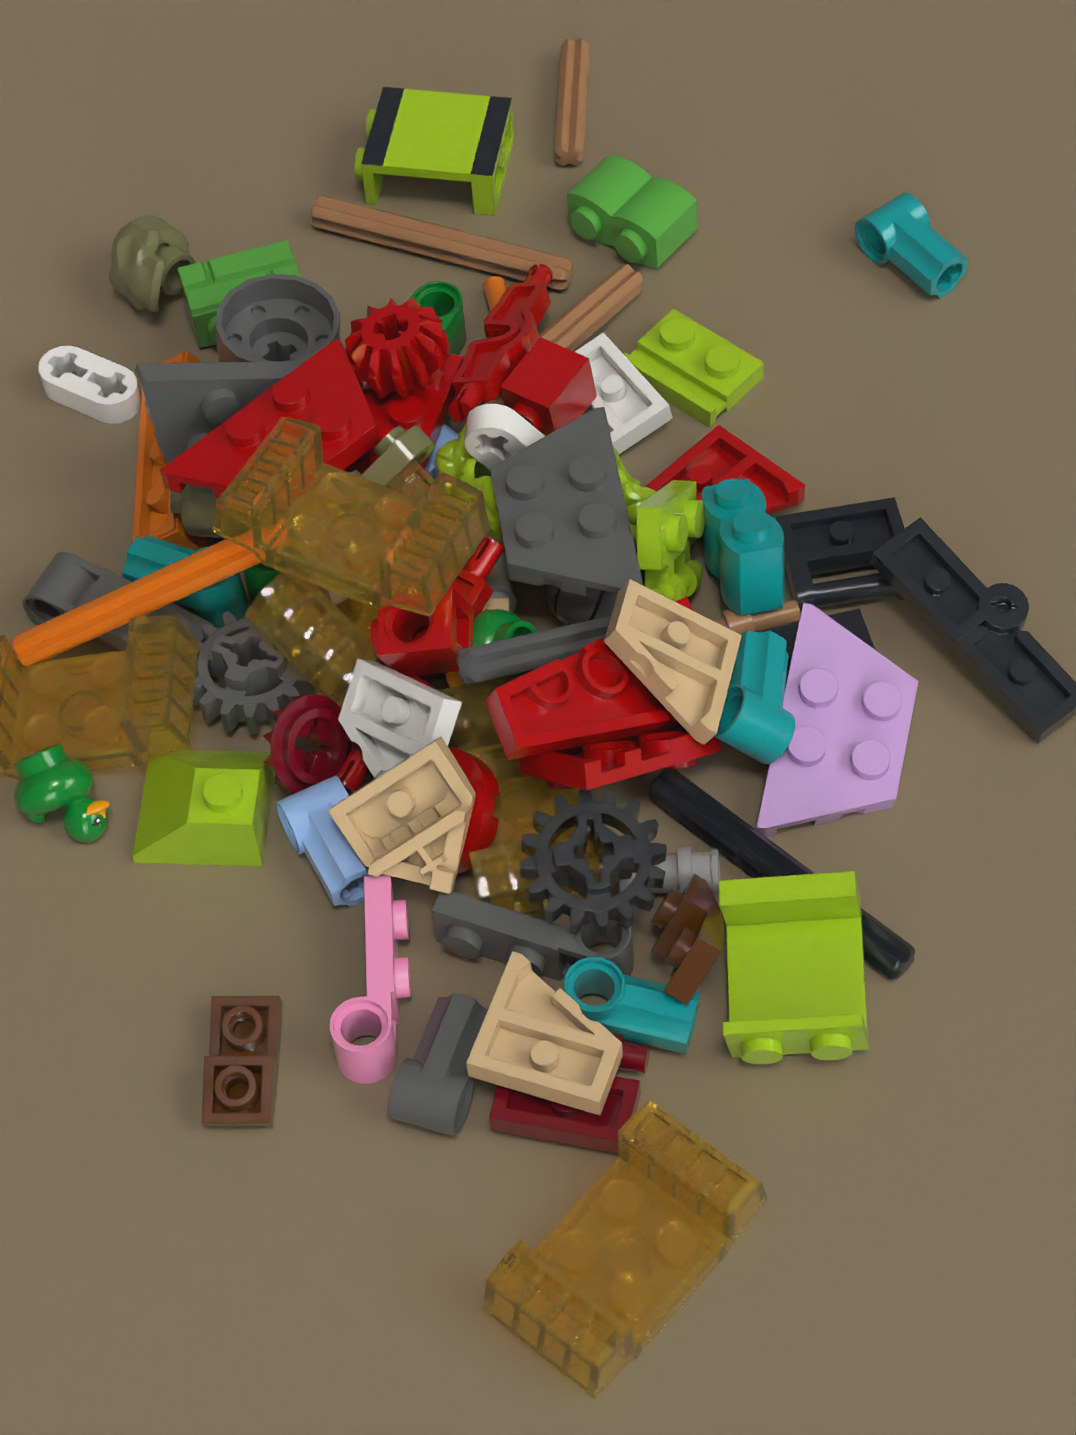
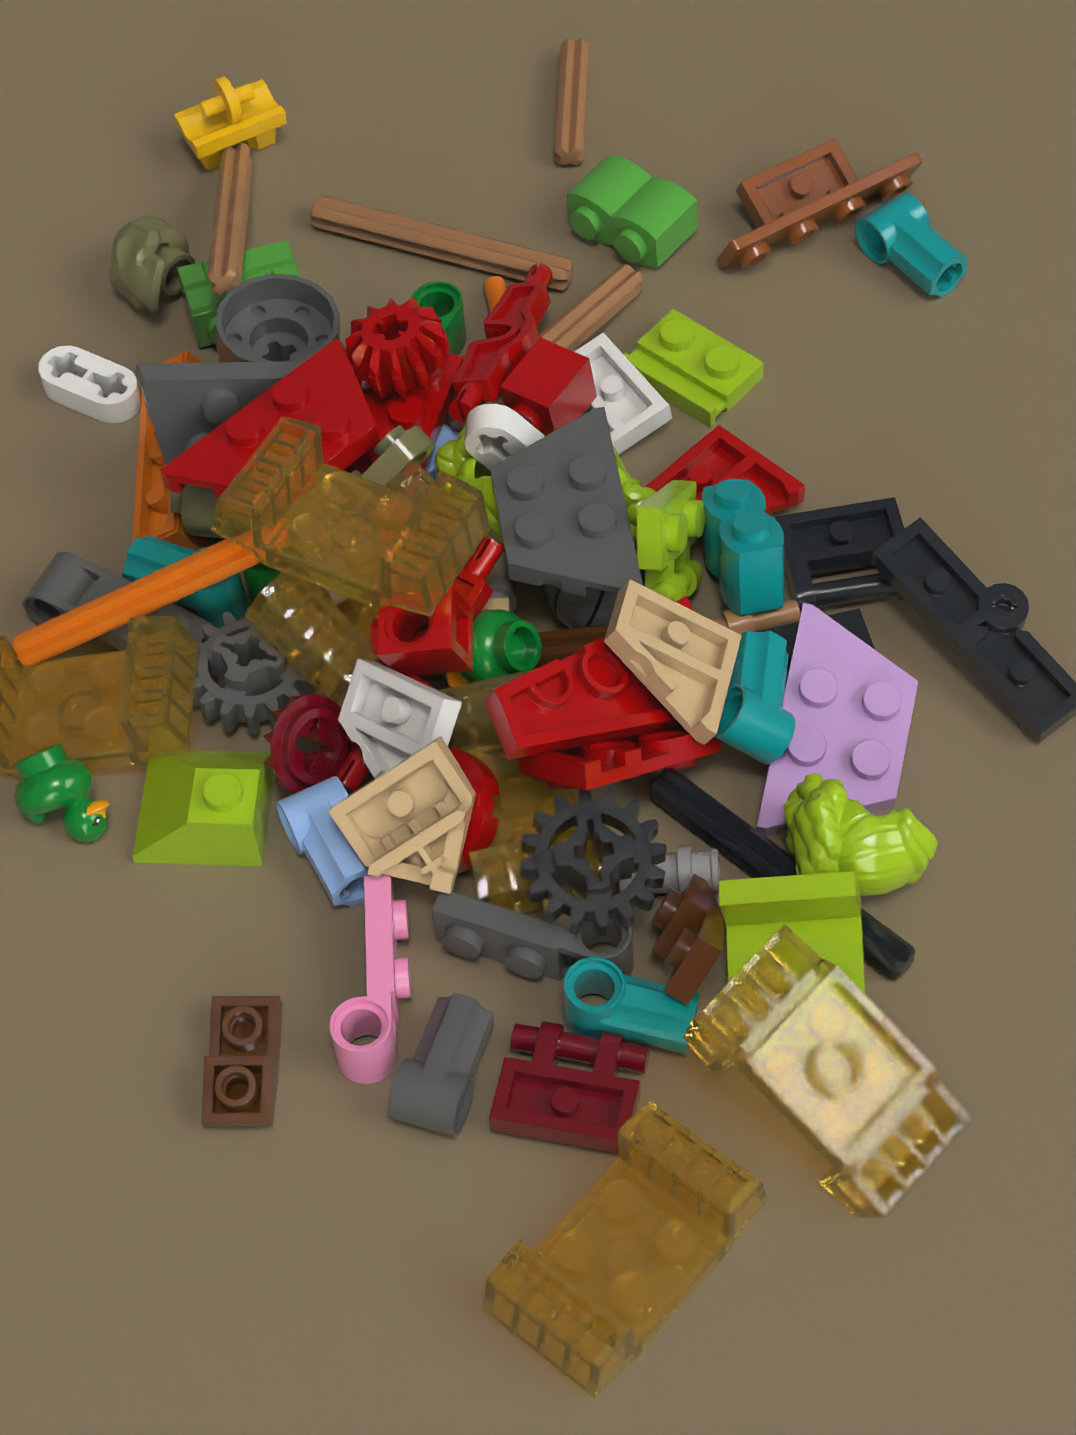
lime panel [355,87,515,216] -> none
dark grey axle [456,616,611,684] -> none
tan wing [466,951,623,1115] -> none
none -> yellow hips [174,76,287,170]
none -> medium nougat axle [207,142,253,297]
none -> clear yellow plate [683,924,972,1217]
none -> dark orange bracket [717,138,923,270]
none -> lime hair [783,773,938,896]

